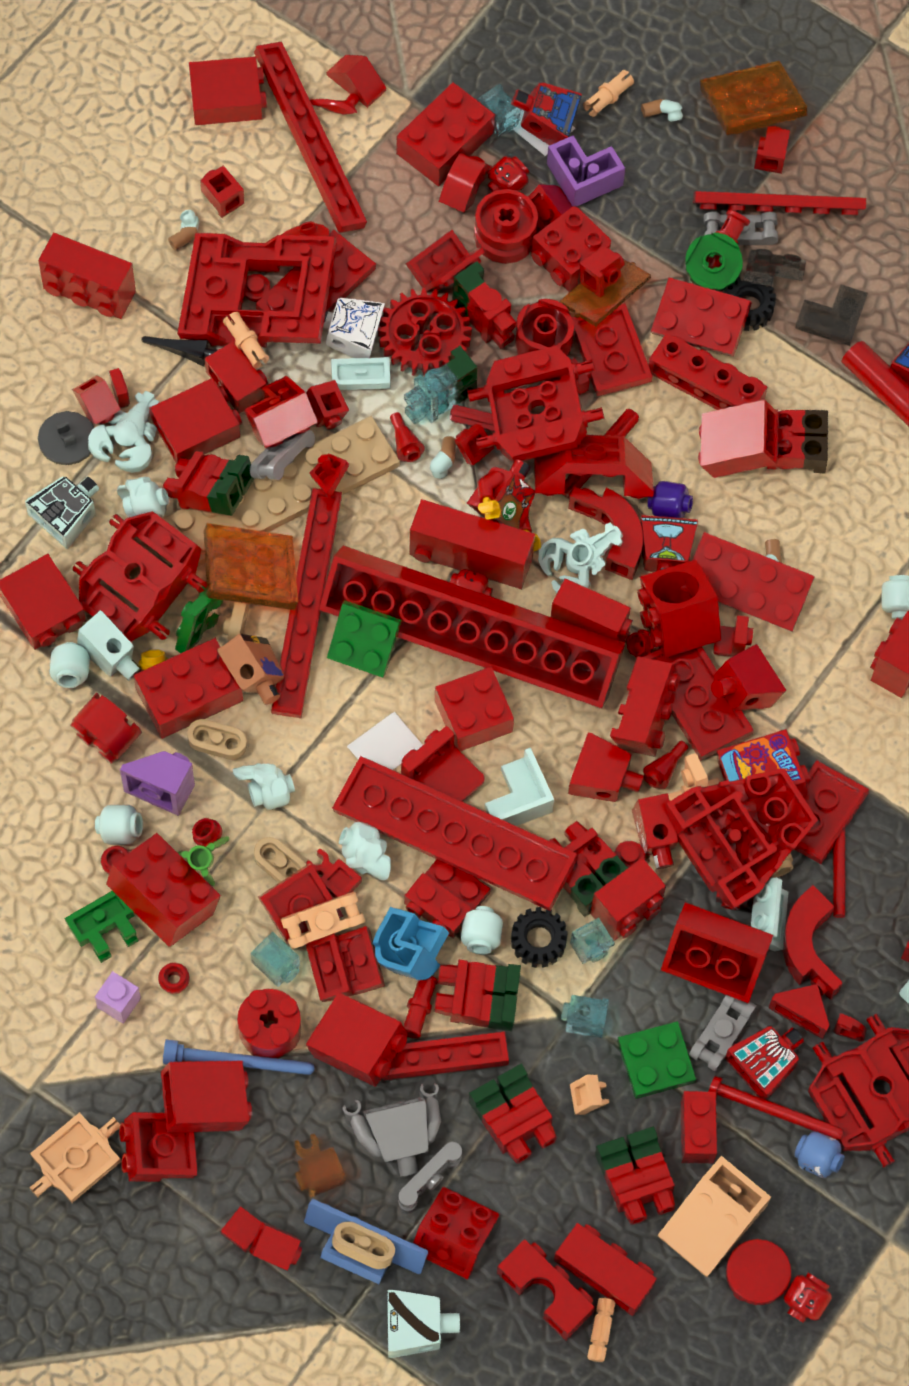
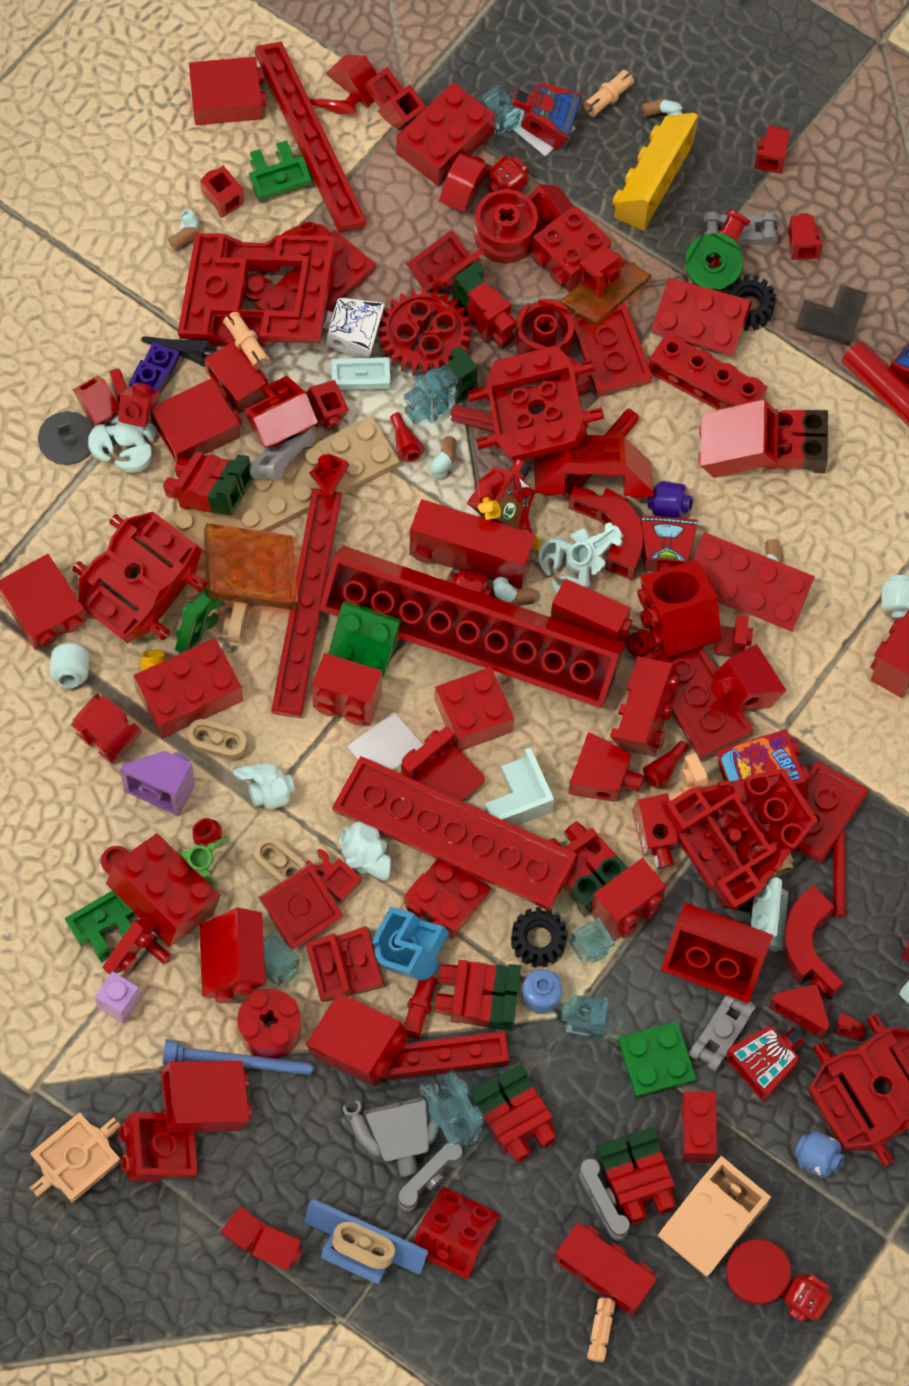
torso [25,476,99,549] -> none
red brick [38,232,136,319] -> none
light aqua torso [77,610,141,681] -> none
light aqua head [95,805,143,845] -> none
light aqua head [117,477,169,518] -> none
red plate [158,963,190,994] -> none
nougat torso [217,634,284,705] -> none
light nougat plate [281,892,366,949] -> none
clear orange brick [294,1134,346,1198] -> none
light aqua torso [388,1290,460,1358] -> none
red tile [454,423,495,466] -> none
light aqua head [461,906,503,955] -> none
red arch [497,1239,594,1341] -> none
medium lavender brick [547,136,625,207] -> none
light nougat tile [570,1075,609,1115] -> none
red plate [615,841,645,868] -> none
red plate [693,191,866,216] -> none
clear orange plate [700,61,808,135] -> none
red bar [708,1076,844,1140] -> none
clear smoke plate [744,249,806,287] -> none
none -> red plate [102,916,172,975]
none -> red bracket [118,383,160,427]
none -> dark purple slope [129,342,180,390]
none -> red brick [199,907,265,1003]
none -> green plate [248,140,312,202]
none -> red brick [312,653,382,726]
none -> red brick [363,67,426,128]
none -> clear light blue plate [421,1070,484,1149]
none -> arm [493,577,535,605]
none -> medium blue head [521,969,563,1014]
none -> light grey plate [579,1159,629,1242]
none -> yellow slope [612,113,698,231]
none -> red brick [788,213,823,260]

